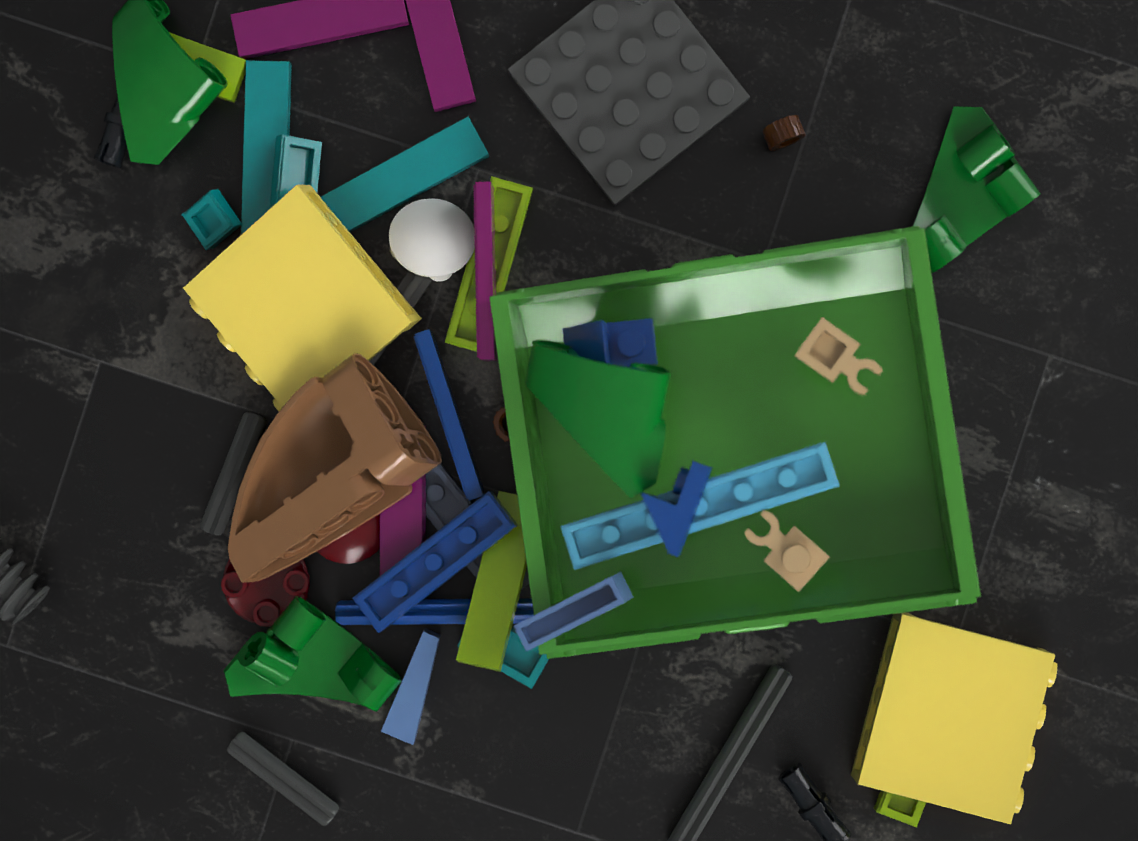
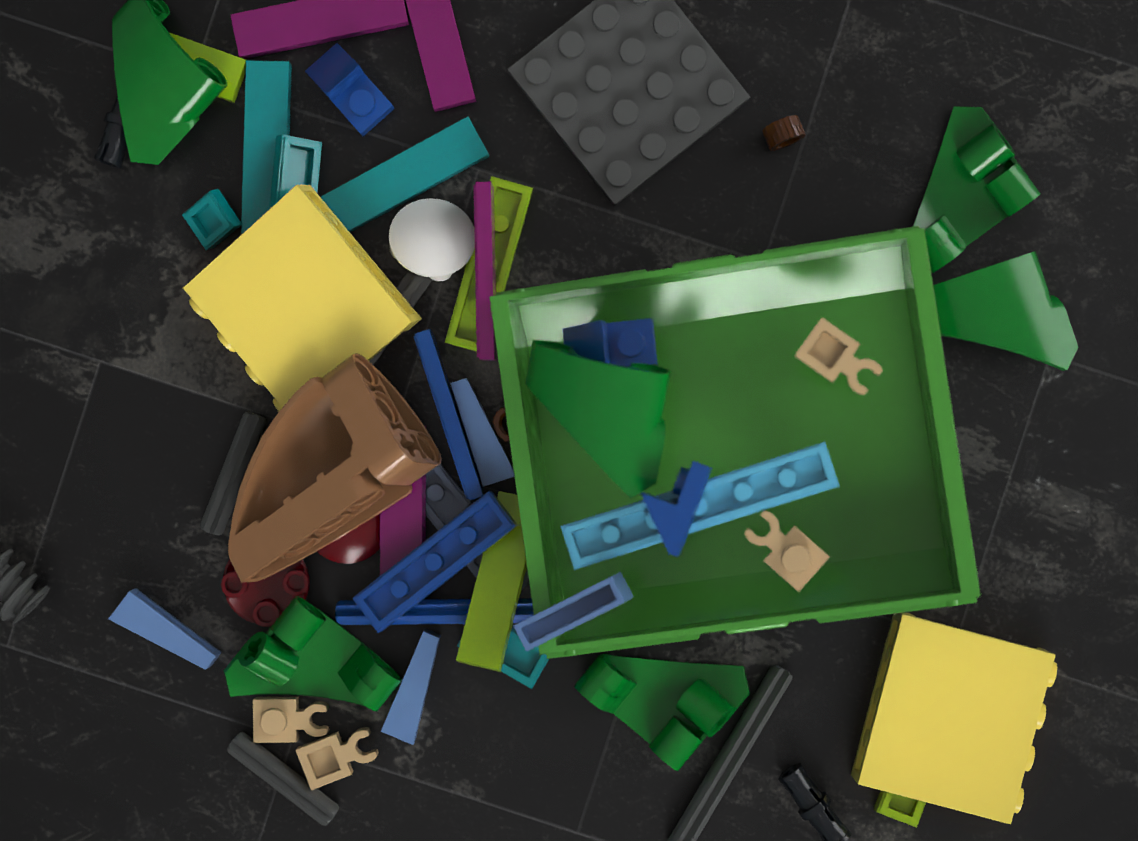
none -> medium blue piece [109,588,222,670]
none -> tan plate [253,696,329,743]
none -> tan plate [296,727,379,790]
none -> blue slope [305,43,395,137]
none -> medium blue piece [450,378,515,487]
none -> green panel [574,654,750,771]
none -> green panel [933,251,1078,371]

